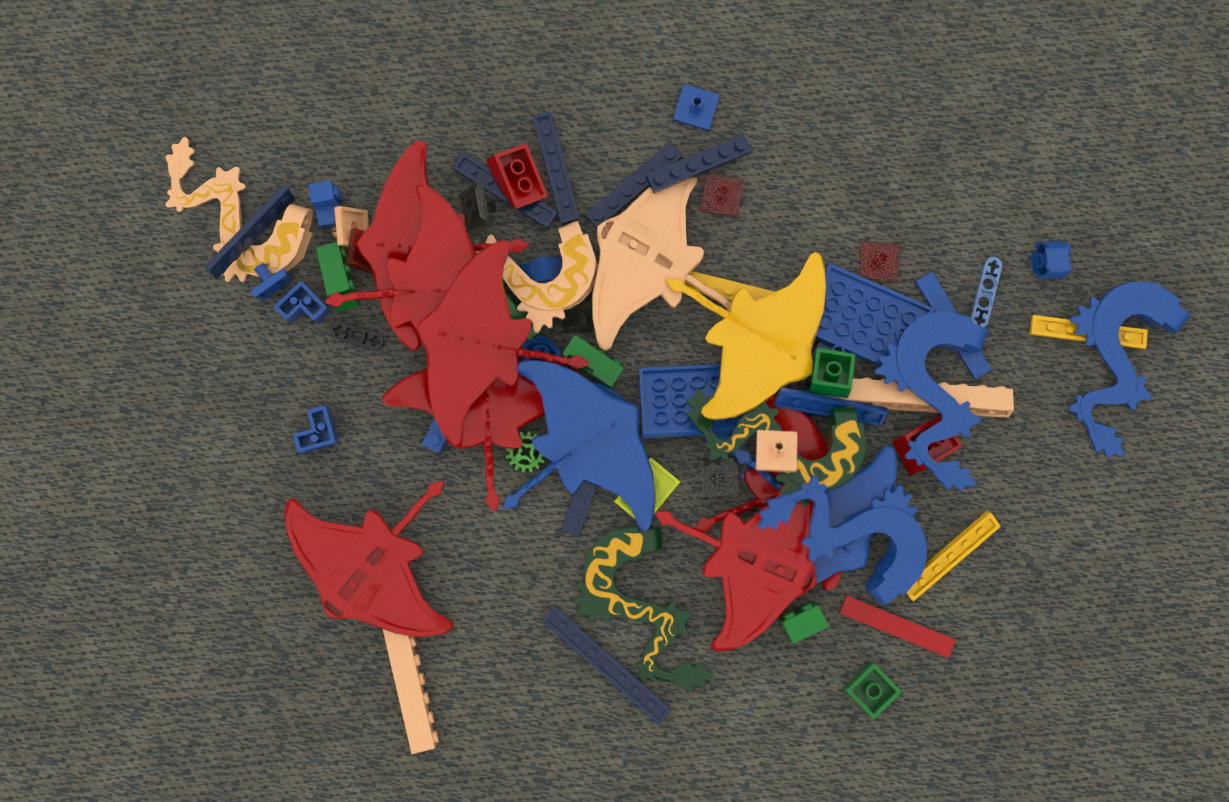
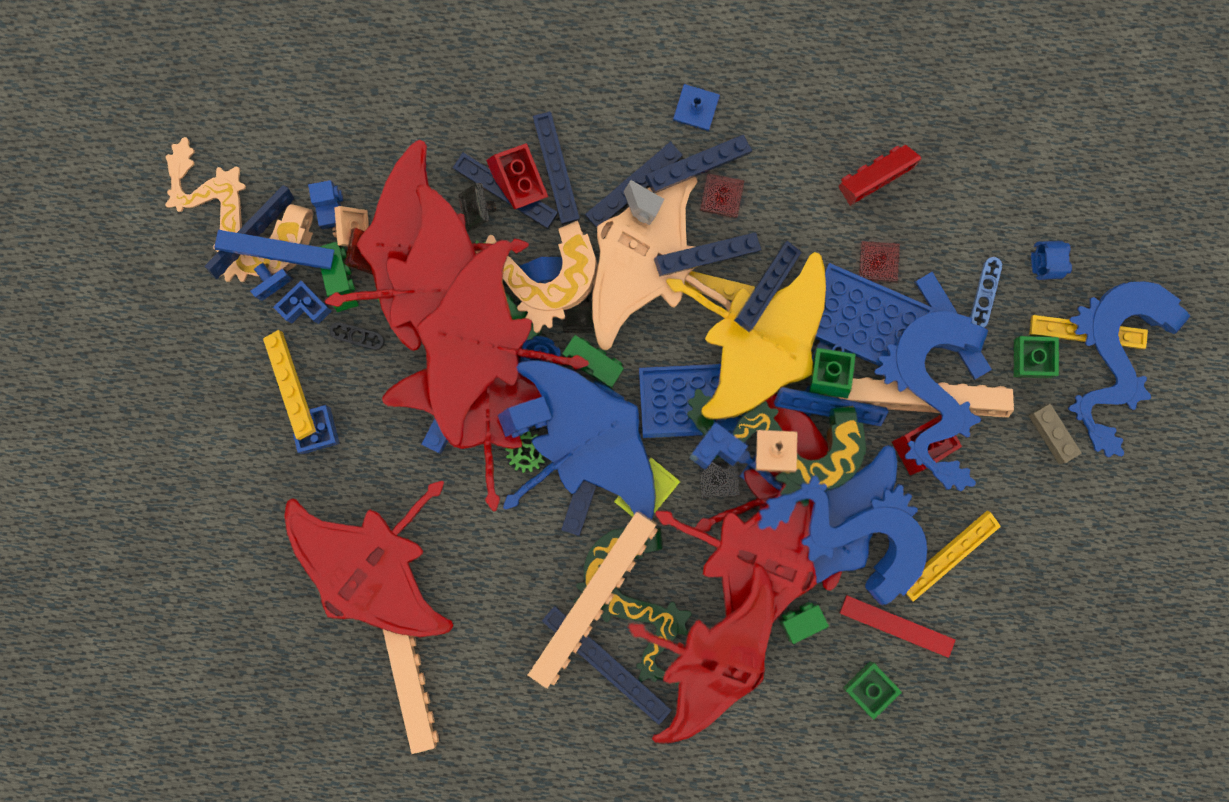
none -> blue tile [214,230,335,270]
none -> yellow plate [263,330,316,440]
none -> blue brick [497,396,552,438]
none -> light nougat brick [528,511,658,688]
none -> light grey slope [624,180,664,225]
none -> red animal [628,564,774,743]
none -> dark blue plate [654,232,762,277]
none -> blue brick [689,422,748,470]
none -> dark blue plate [734,241,802,332]
none -> red slope [839,145,922,206]
none -> green brick [1014,336,1059,378]
none -> dark tan brick [1028,404,1082,464]

